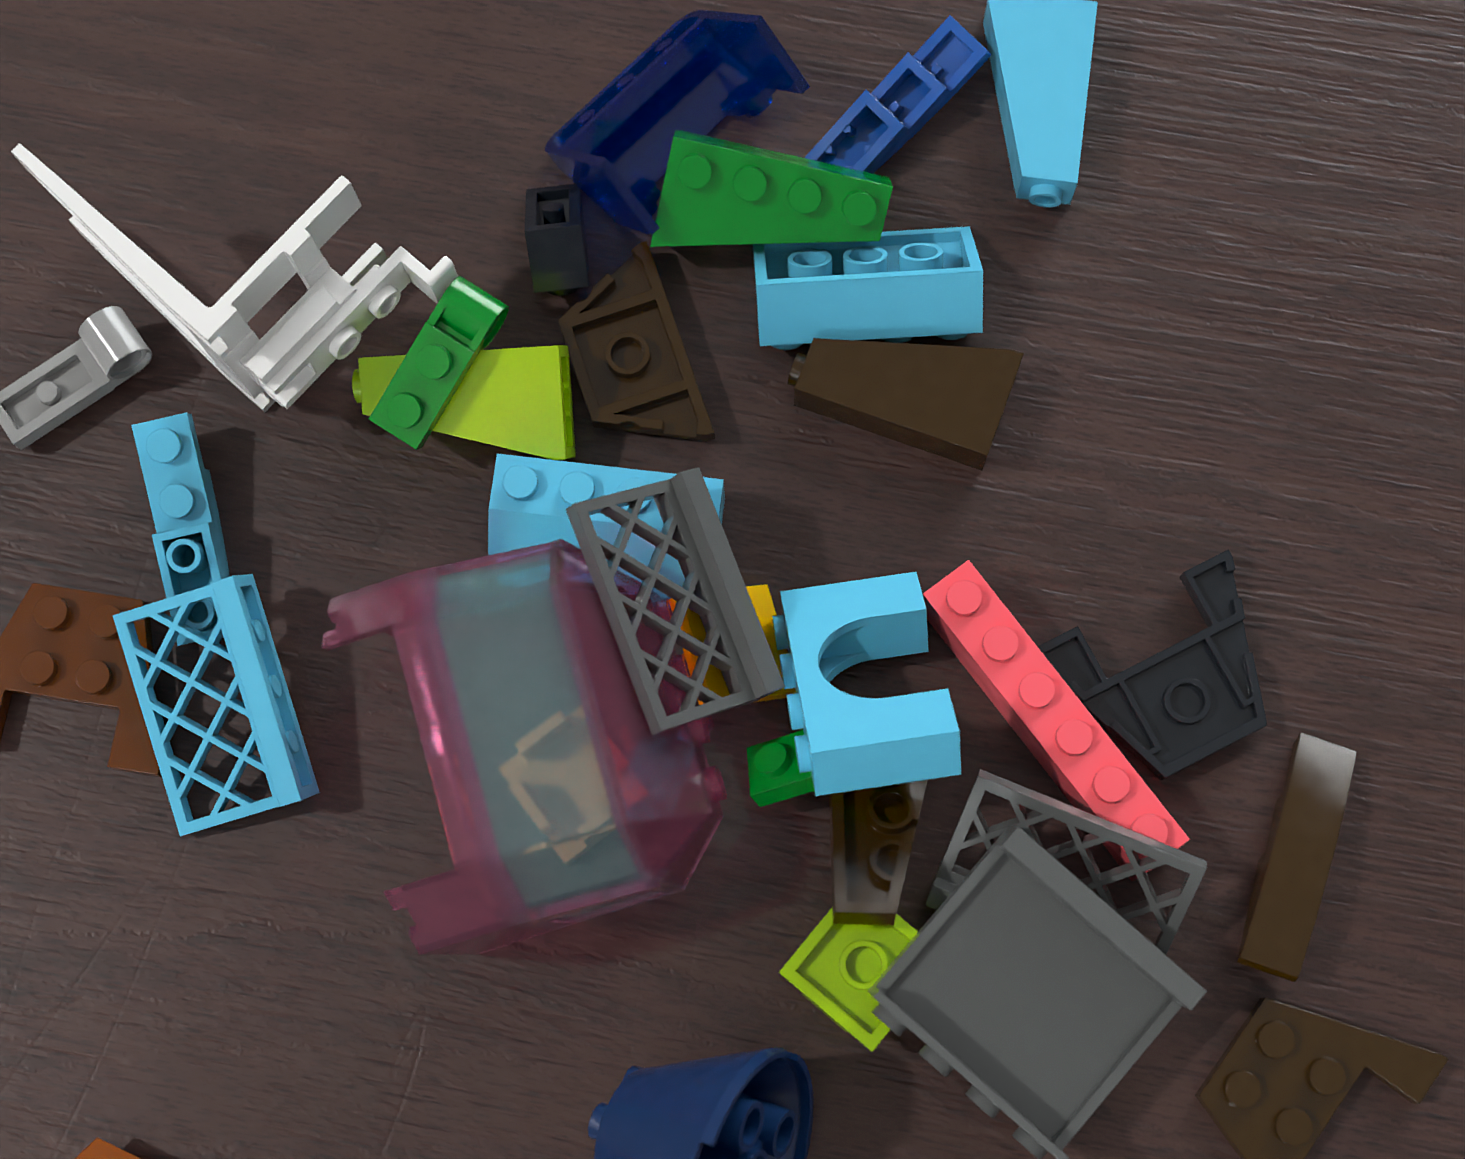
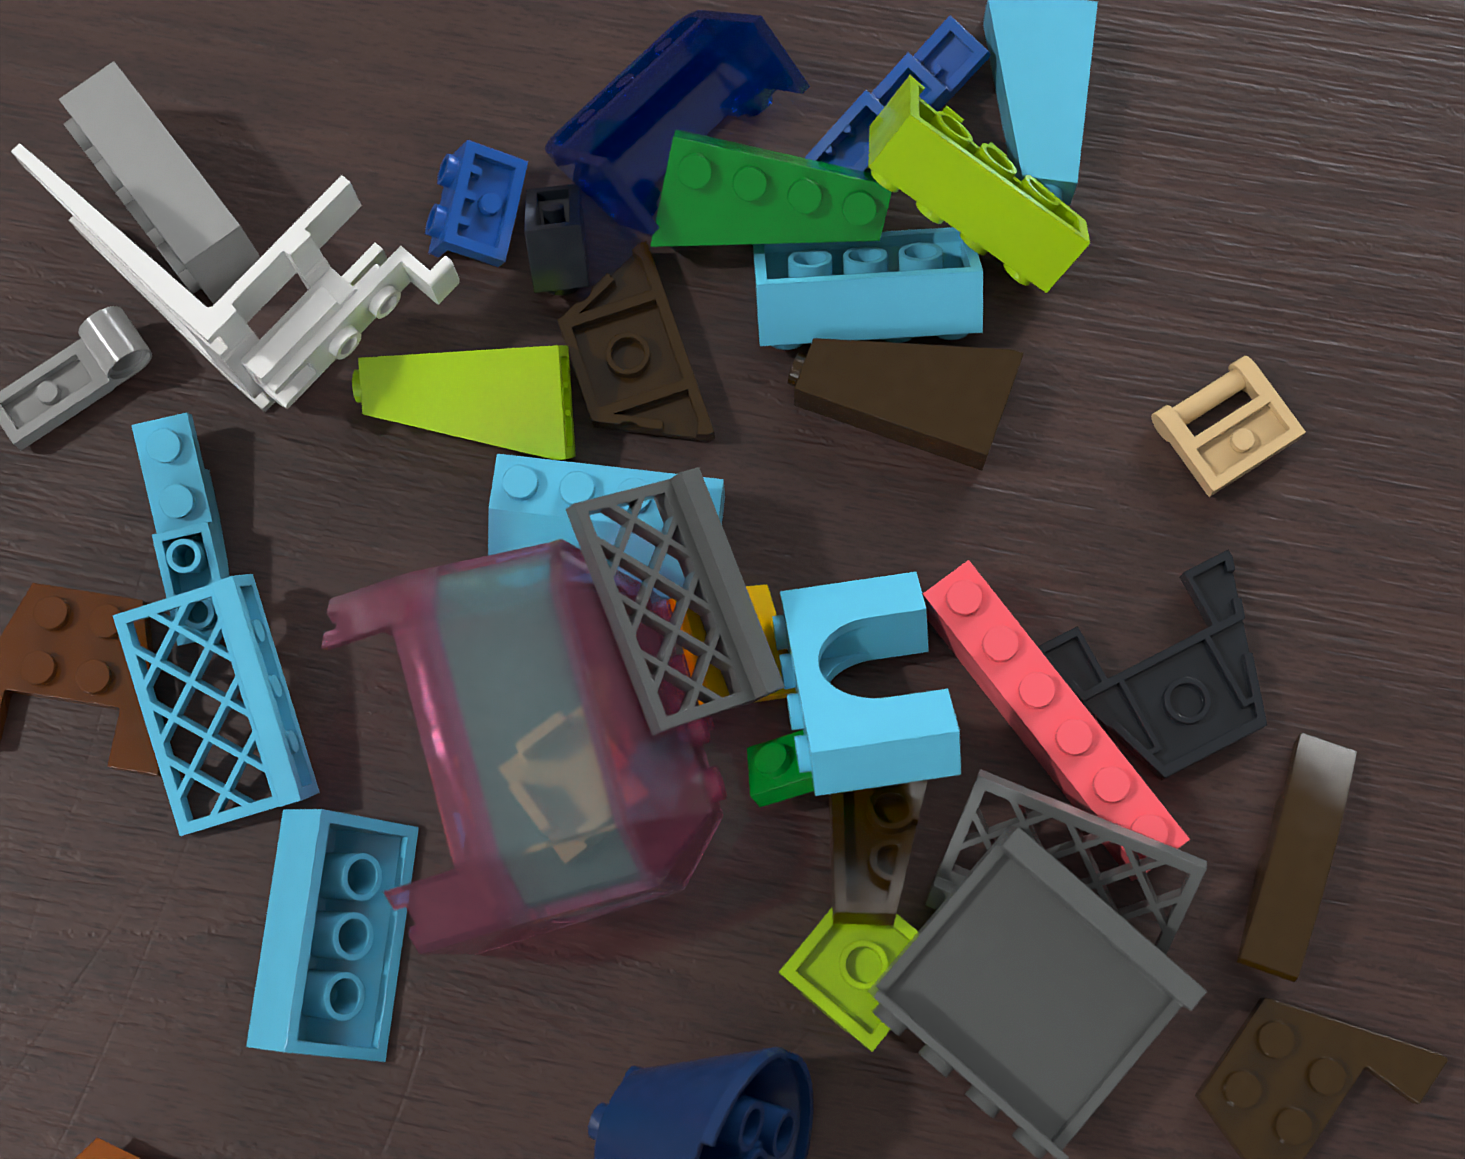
green plate [369,276,509,450] -> none
none -> light grey brick [59,61,261,304]
none -> medium azure slope [246,809,419,1062]
none -> blue bracket [425,140,528,267]
none -> lime wedge [868,75,1090,293]
none -> tan plate [1151,356,1306,497]

